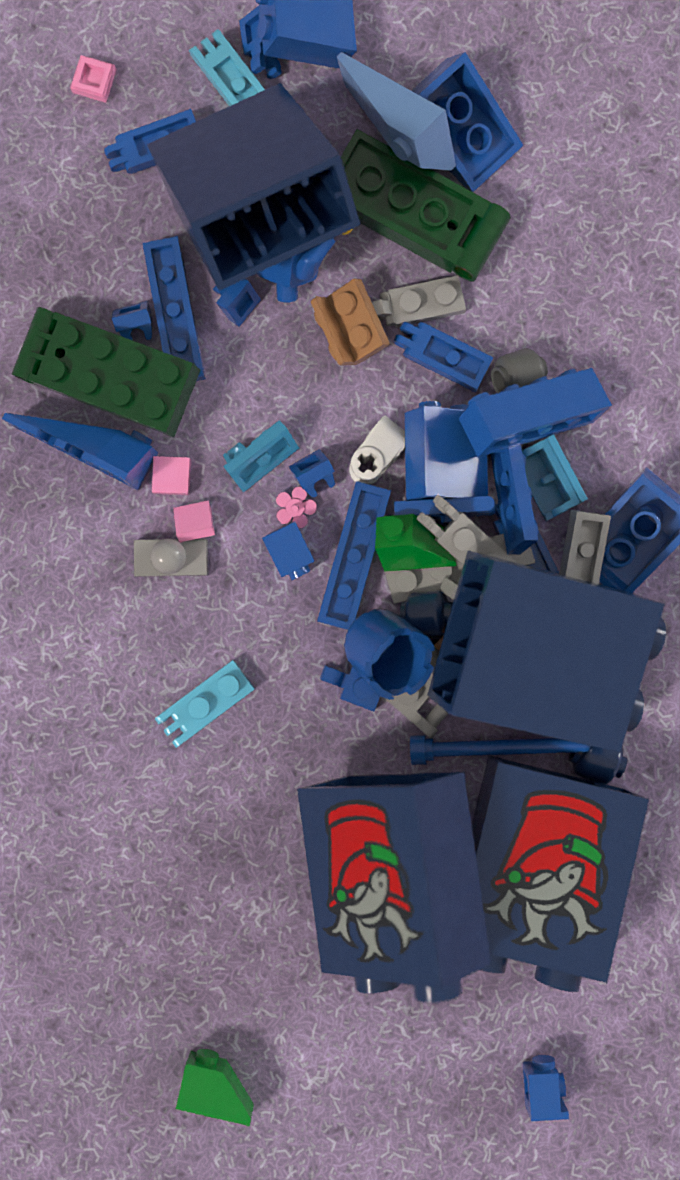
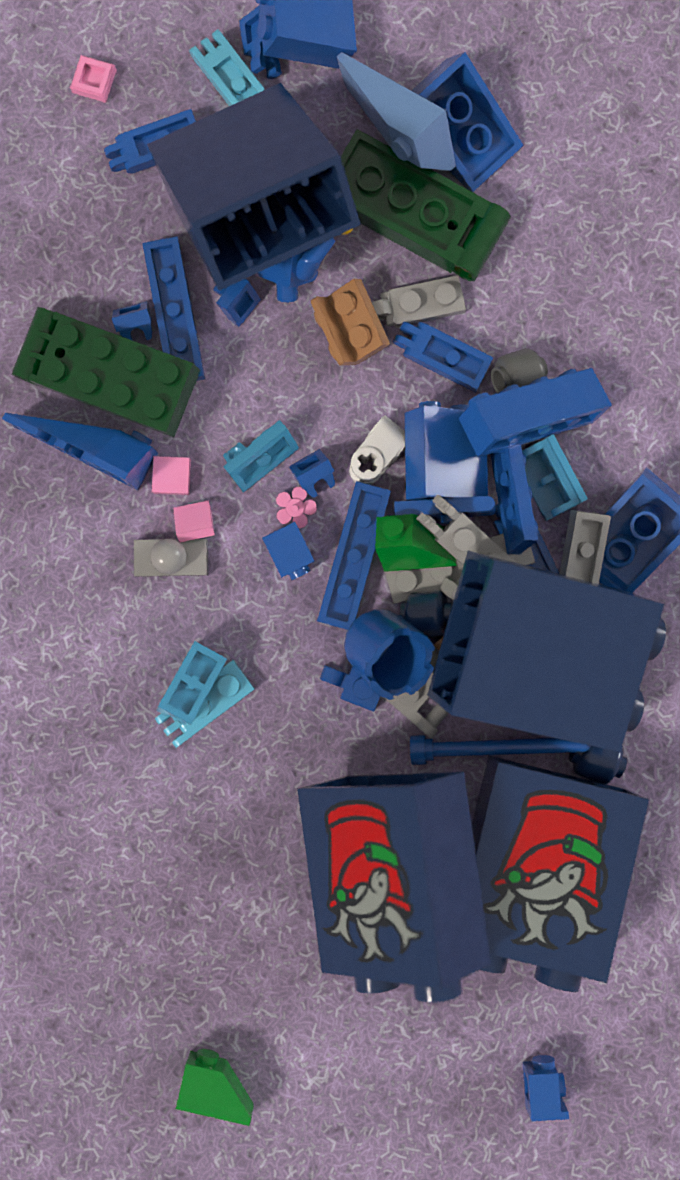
none -> dark azure hinge [156,641,227,725]

